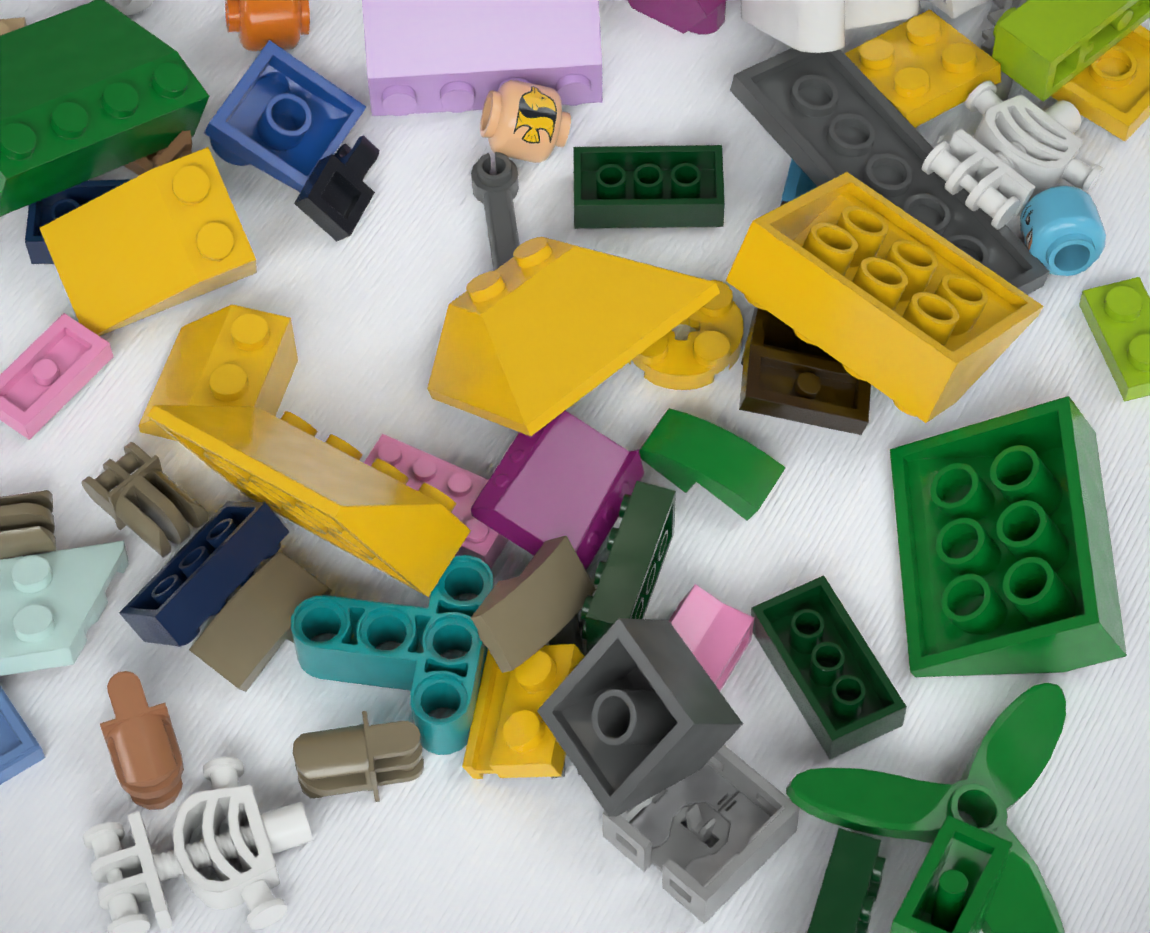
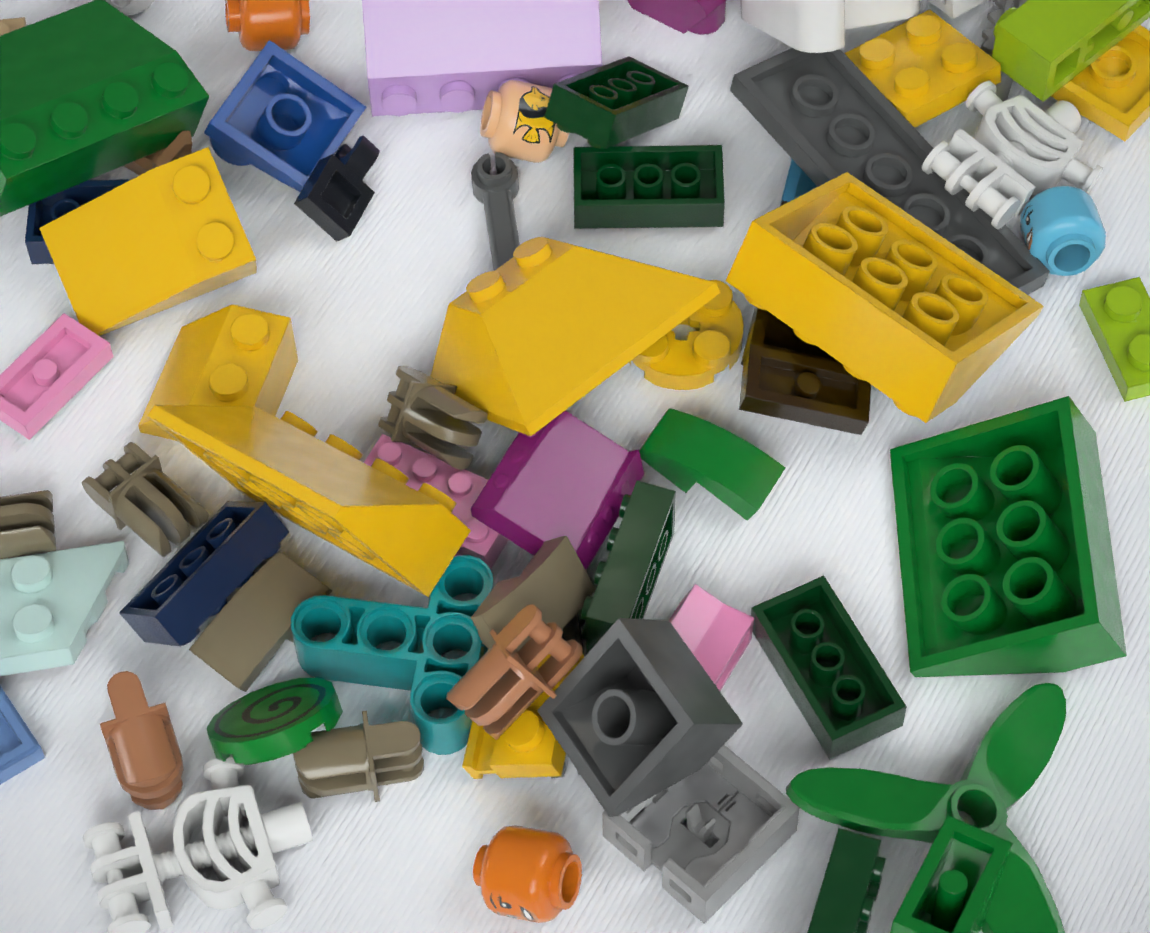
none -> green tile [206,678,343,765]
none -> dark tan arm [378,366,488,470]
none -> nougat arm [447,604,583,740]
none -> orange head [473,825,582,923]
none -> dark green piece [544,56,689,149]

